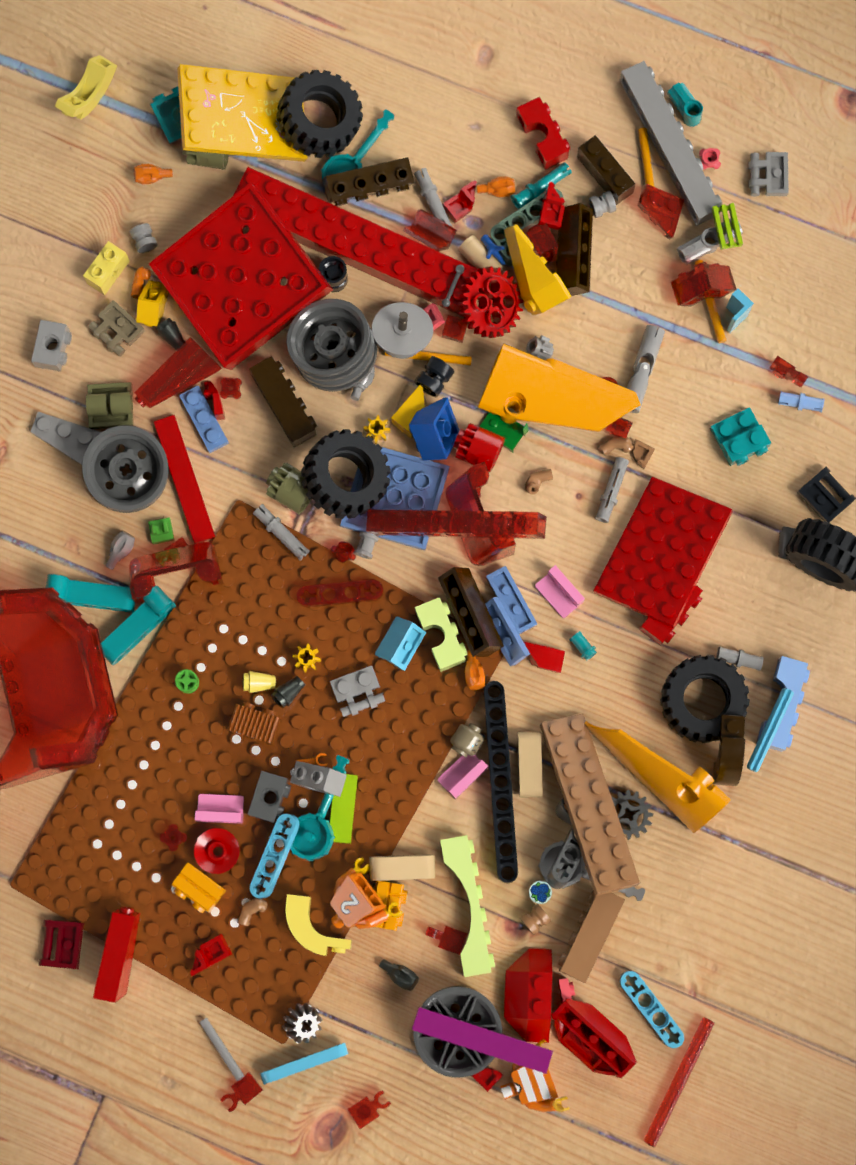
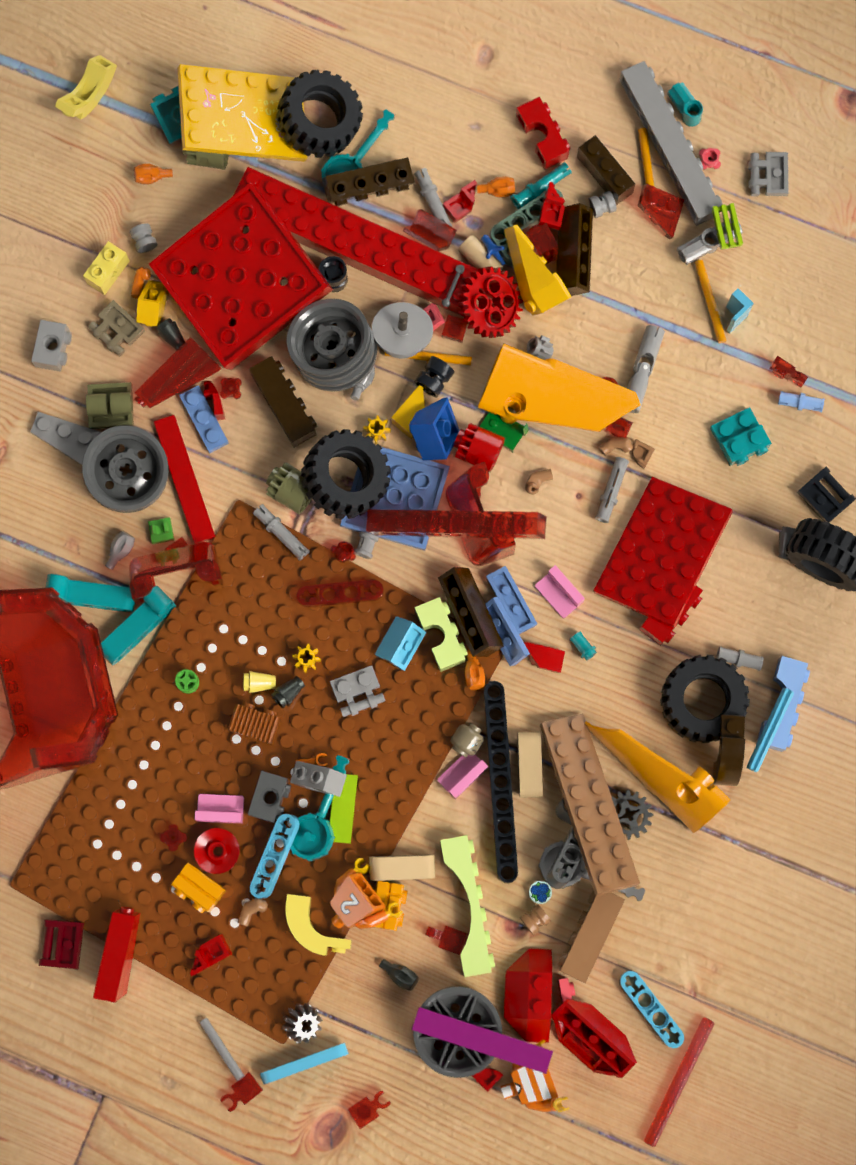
clear red brick [671,262,737,307] -> none

